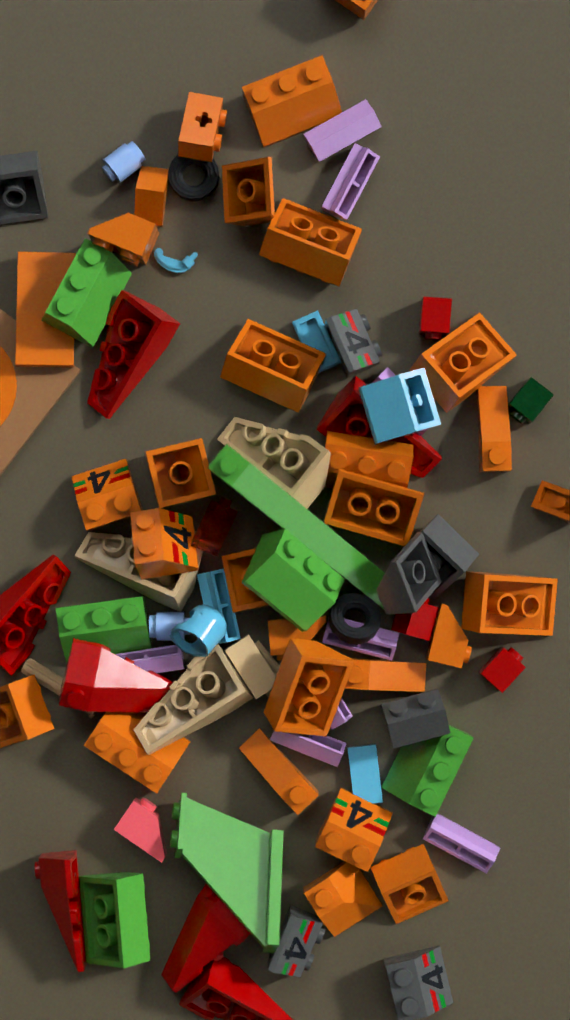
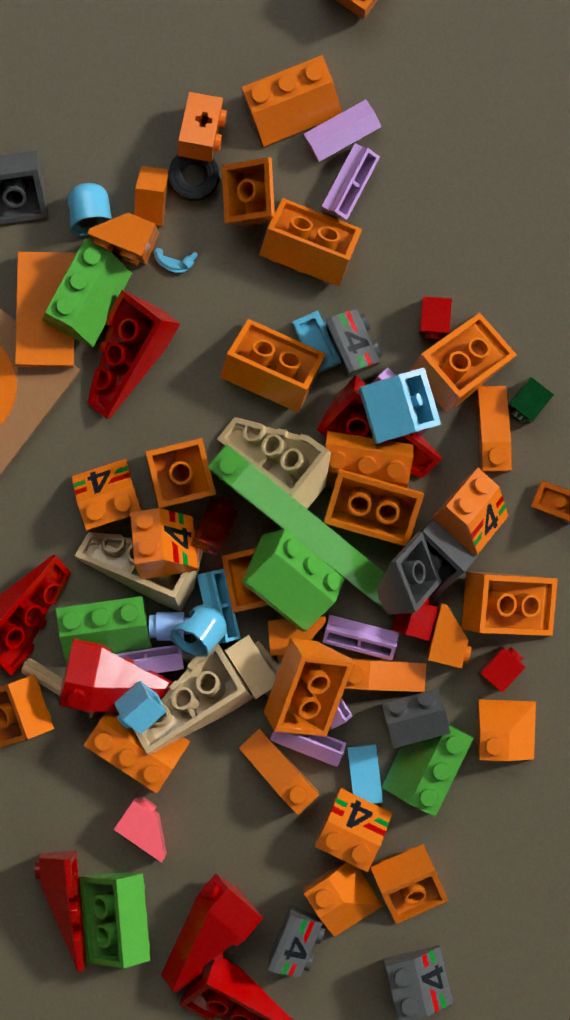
light blue brick [102,141,146,183] -> none
bright green piece [170,793,284,953] -> none
black tyre [329,593,381,645] -> none
lavender piece [423,813,501,874] -> none
none -> medium azure helmet [67,183,112,237]
none -> medium azure brick [114,680,167,735]
none -> orange slope [432,468,509,556]
none -> orange slope [476,699,536,761]

